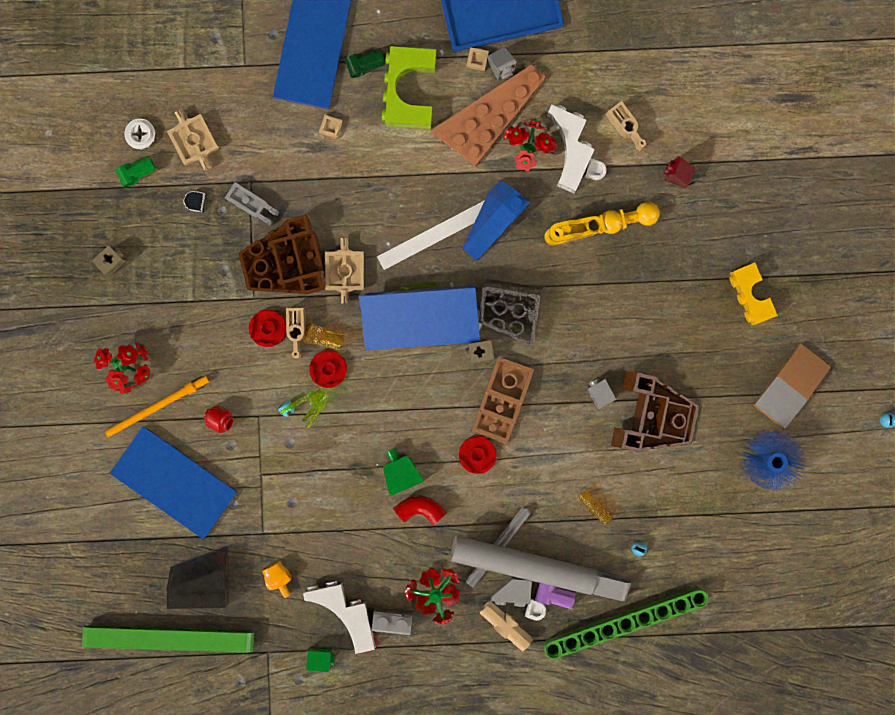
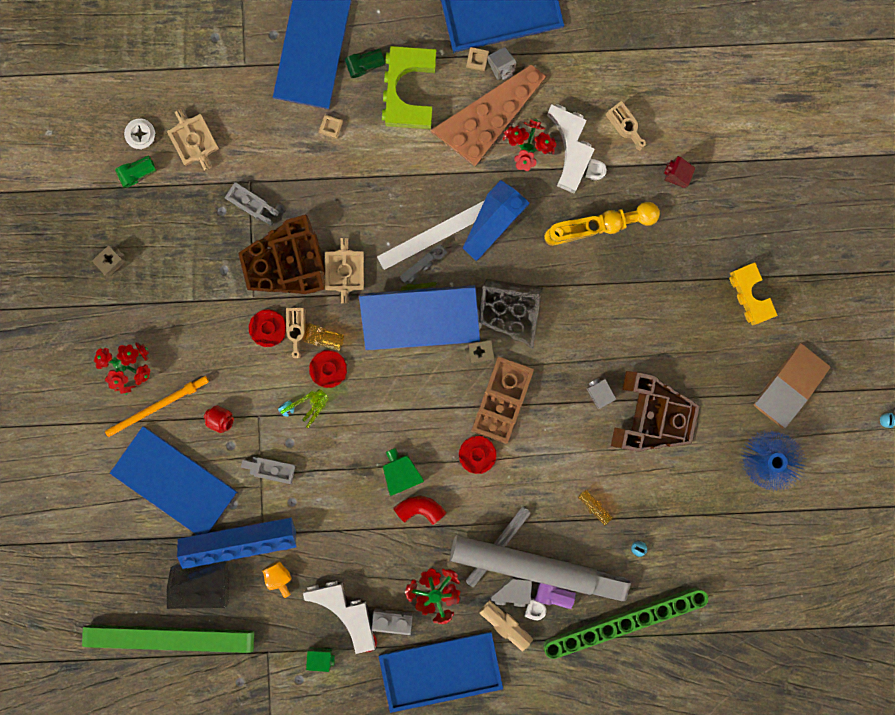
black tile [184,191,205,212] -> none
none -> blue brick [177,517,297,569]
none -> light grey hinge [241,457,296,484]
none -> blue tile [379,631,503,713]
none -> dark grey hinge [400,244,447,283]

